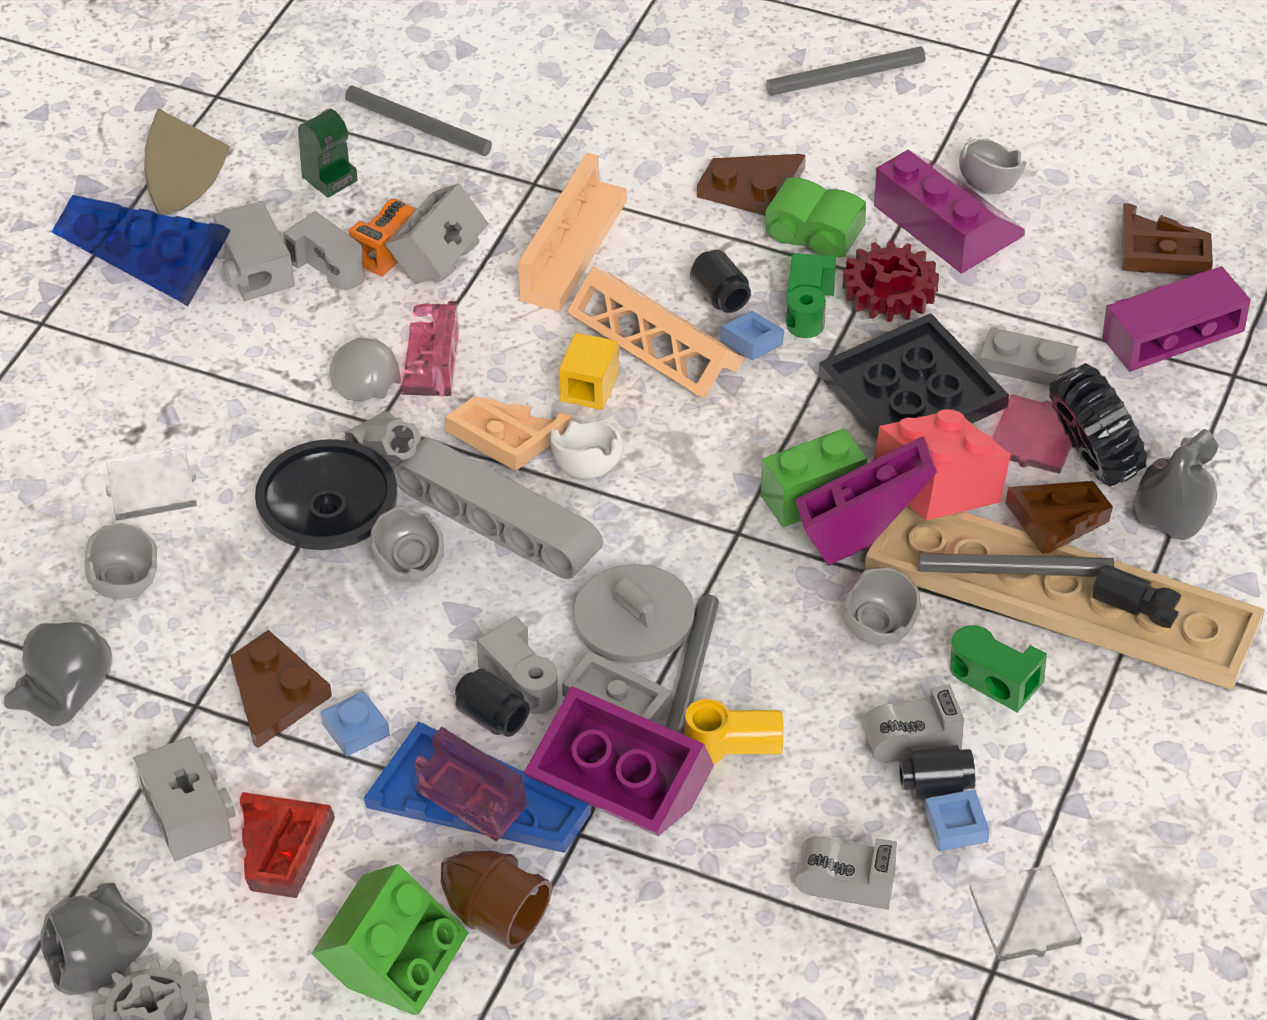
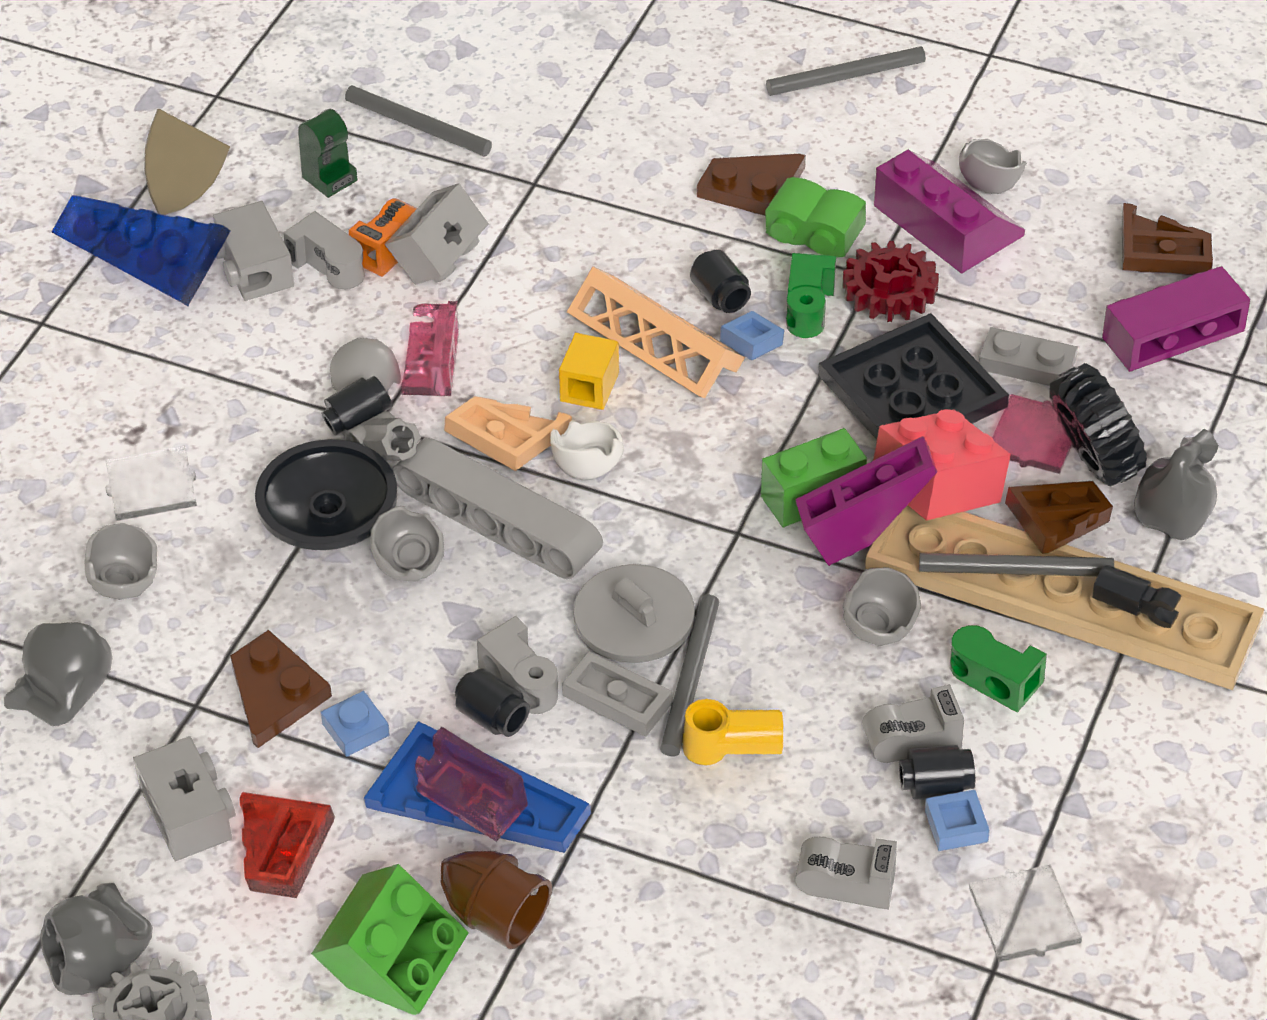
light nougat fence [518,153,627,312] -> none
magenta slope [524,686,714,837] -> none
none -> black brick [321,376,393,436]

